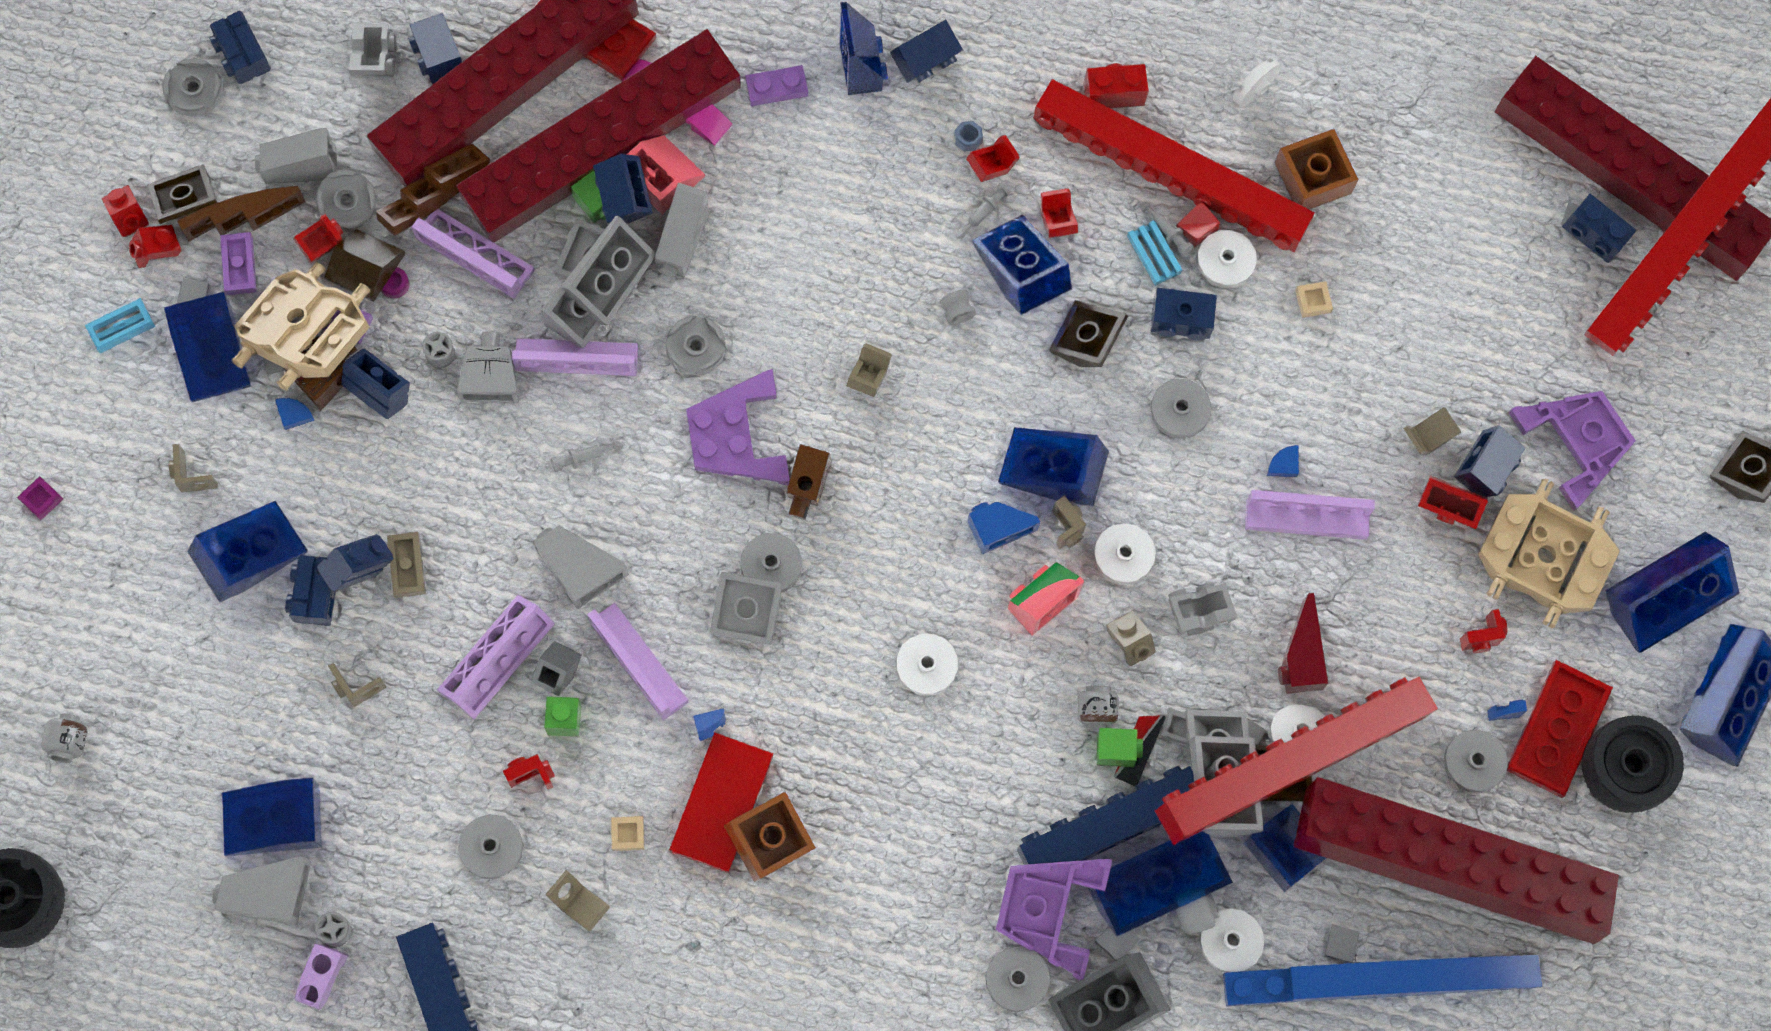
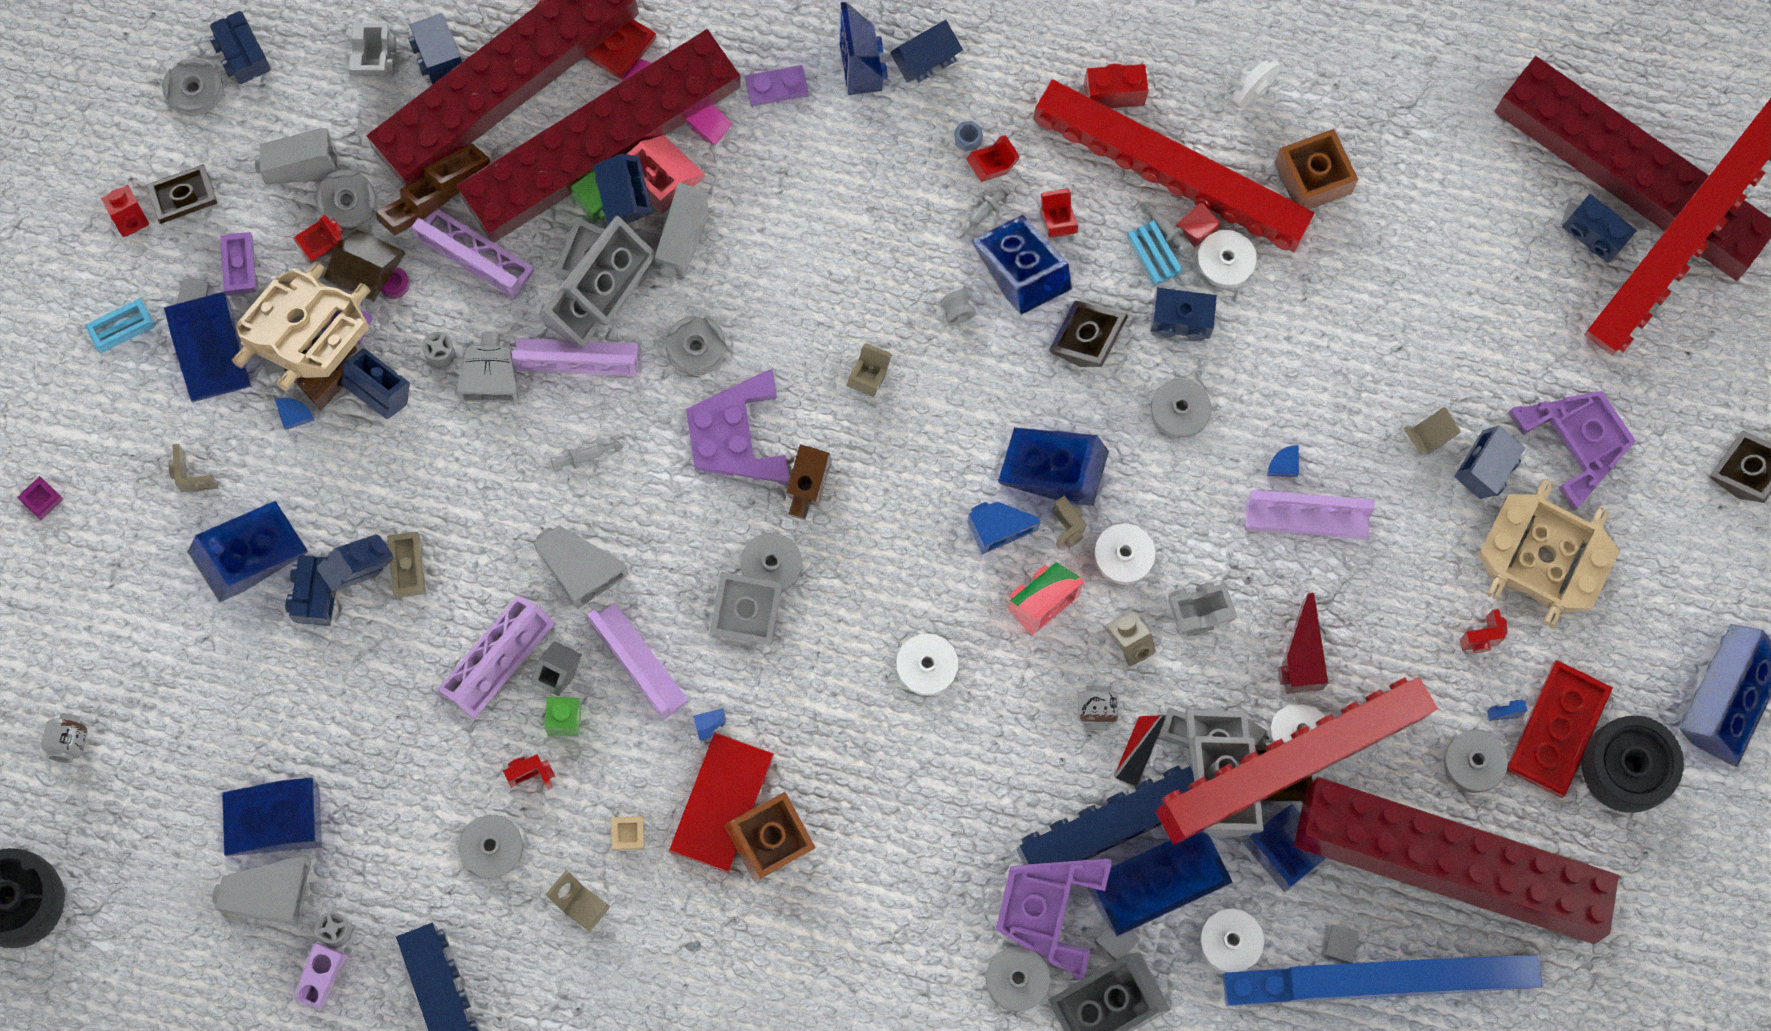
red bracket [129,224,182,268] -> none
reddish brown slope [177,186,306,242] -> none
dark tan bracket [328,663,387,707] -> none
bright green brick [1097,728,1143,767] -> none
light grey head [1170,888,1220,935] -> none
tan plate [1295,281,1333,318] -> none
red brick [1418,475,1488,529] -> none
clear blue slope [1605,531,1740,653] -> none

